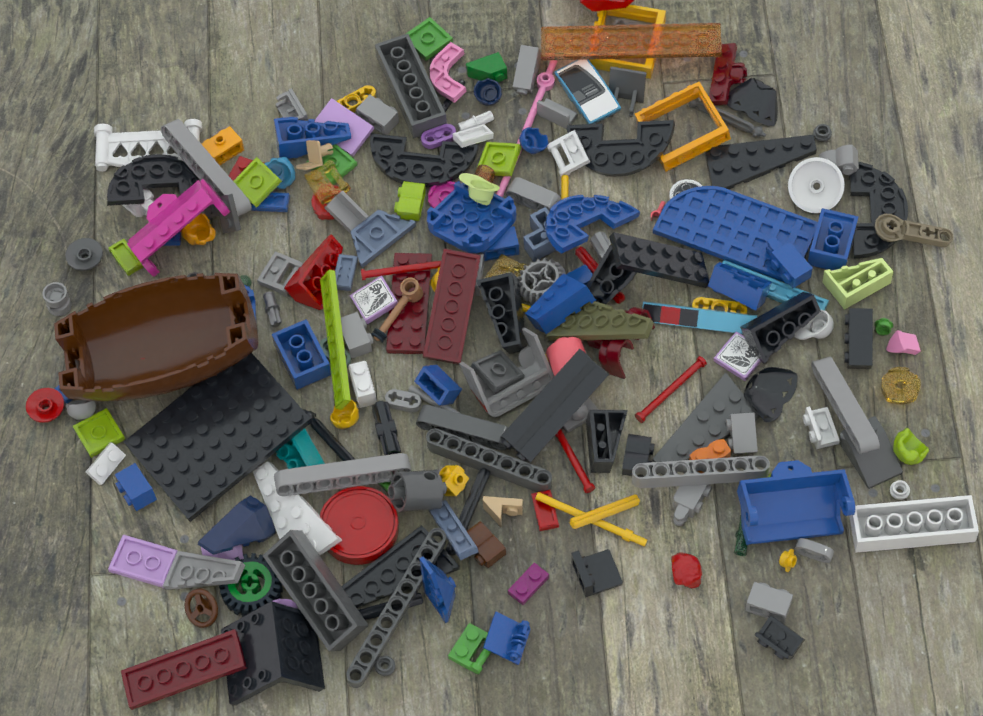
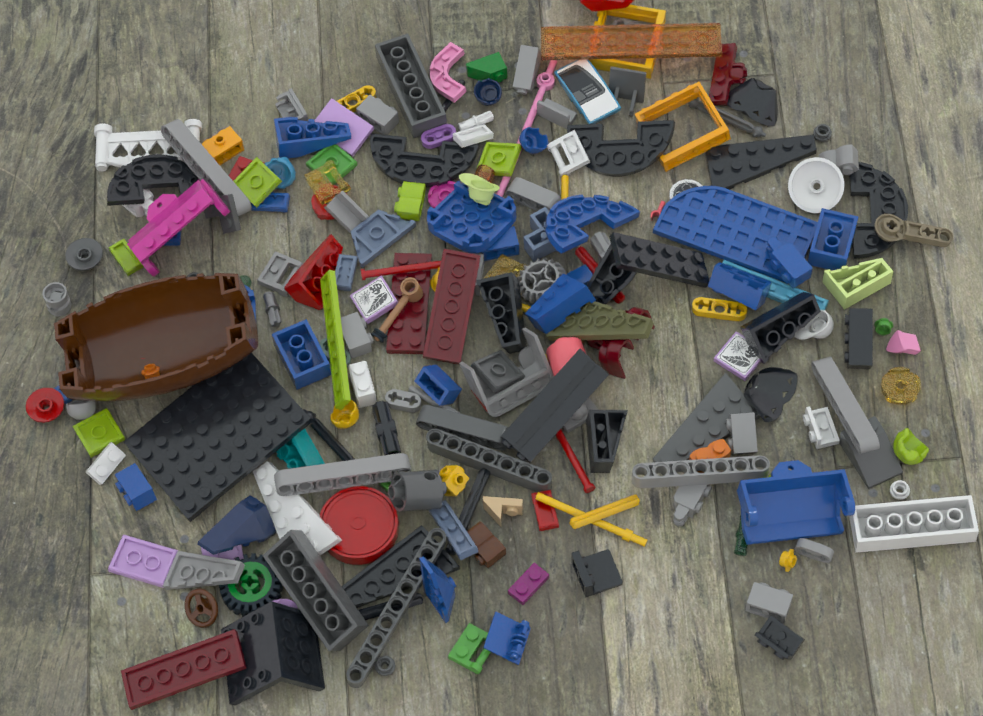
light orange hair [180,213,216,245] -> none
tan bracket [296,140,333,170] -> none
bright green plate [406,17,453,61] -> none
black brick [622,434,655,477] -> none
red bar [635,356,707,423] -> none
tile [642,301,757,334] -> none
red hair [671,552,702,589] -> none
none -> orange plate [141,364,160,379]

